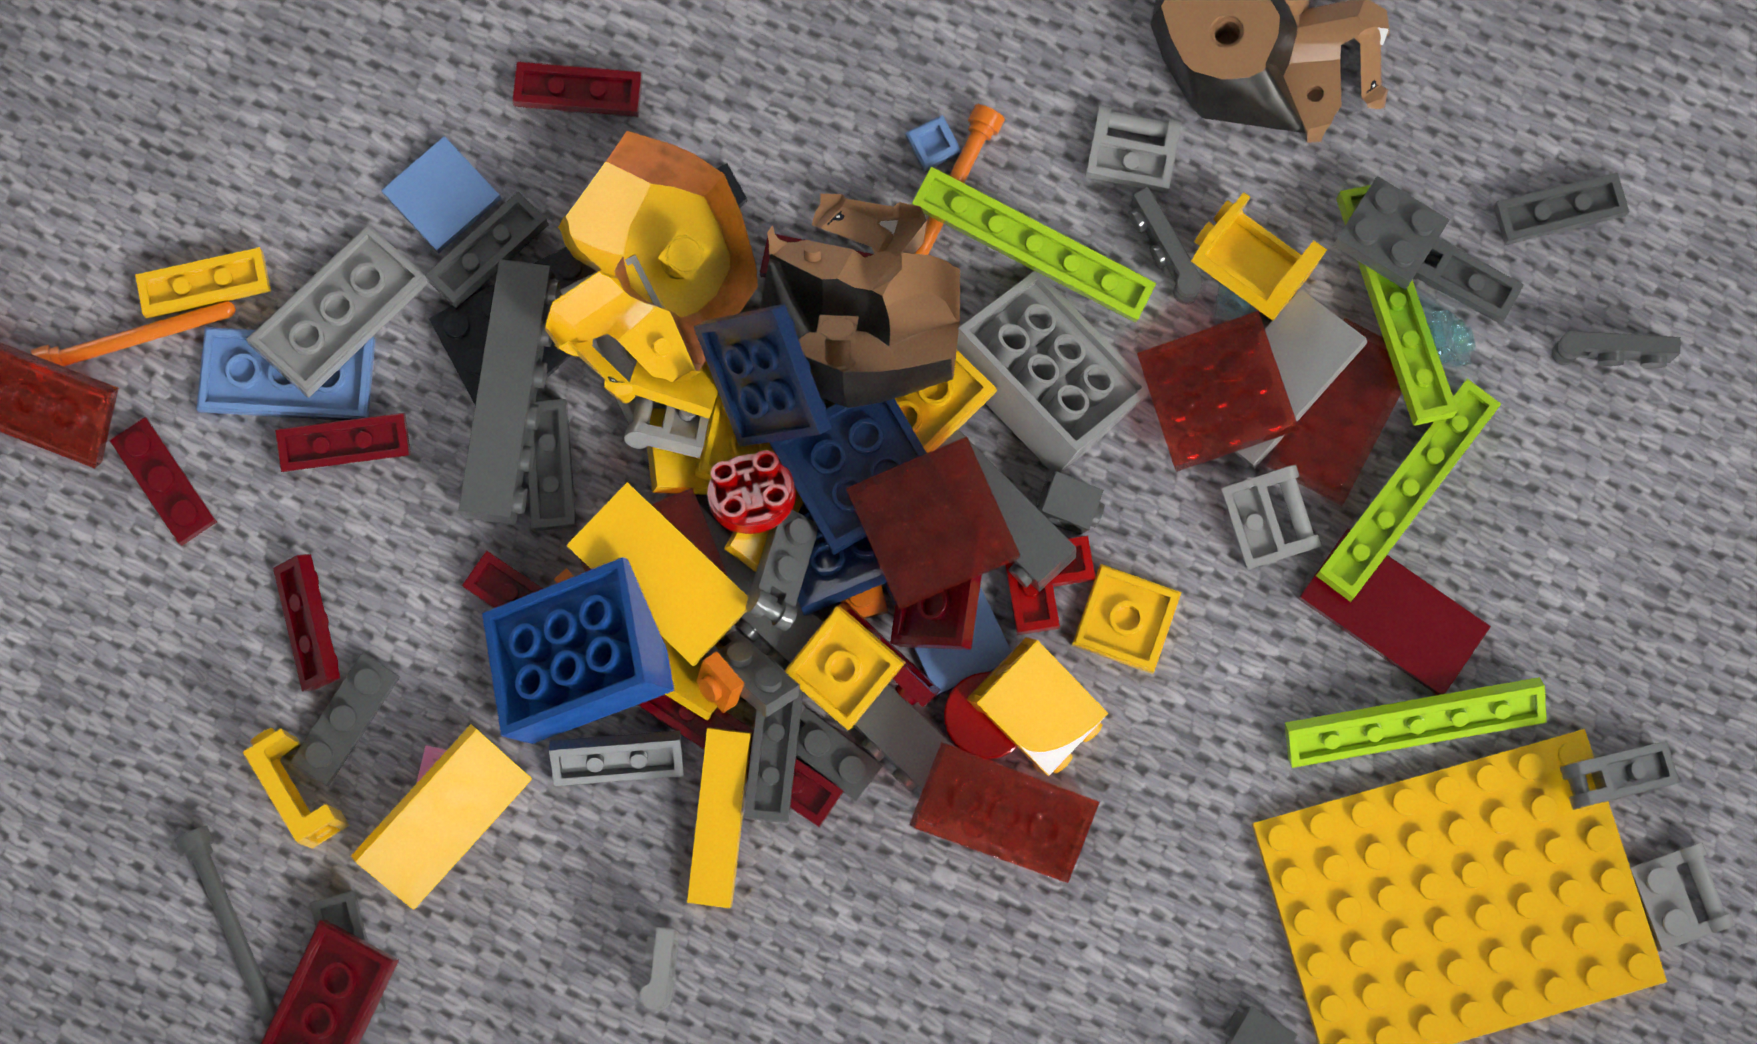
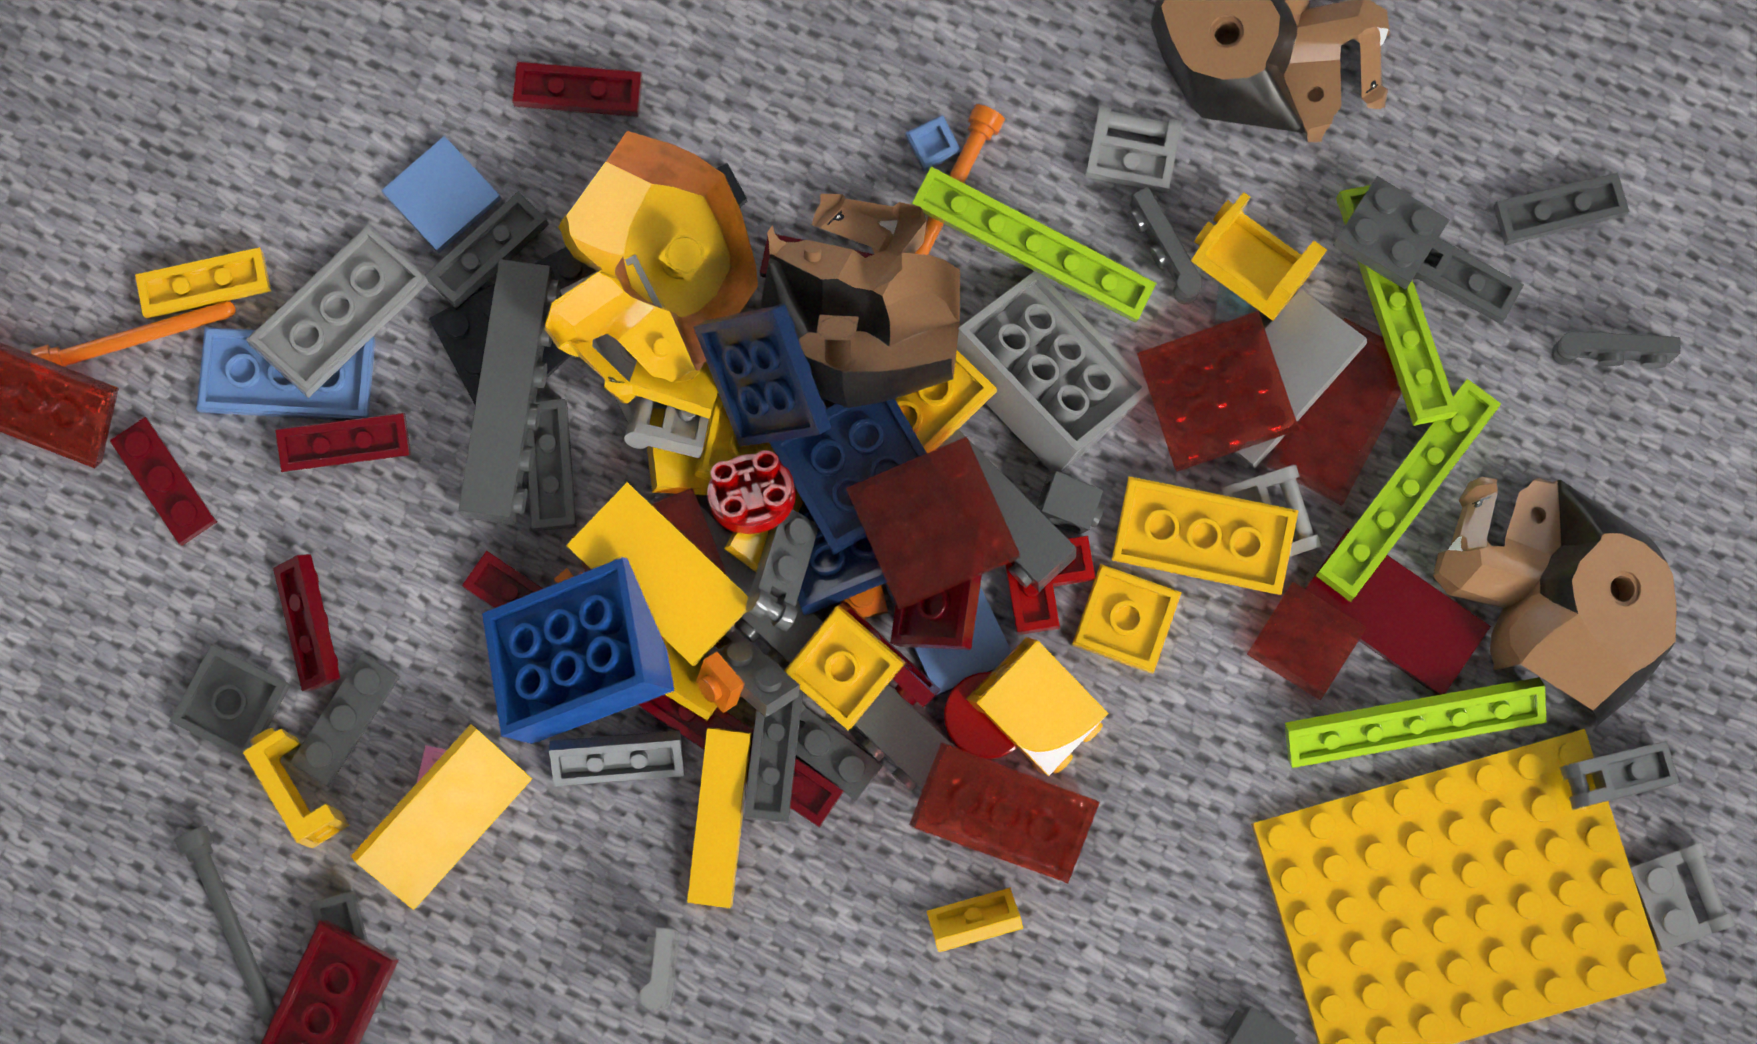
clear light blue plate [1428,310,1476,367] -> none
none -> dark grey plate [170,644,291,761]
none -> yellow plate [926,888,1023,952]
none -> yellow tile [1112,476,1299,595]
none -> clear red plate [1247,581,1367,701]
none -> medium nougat piece [1433,477,1677,728]

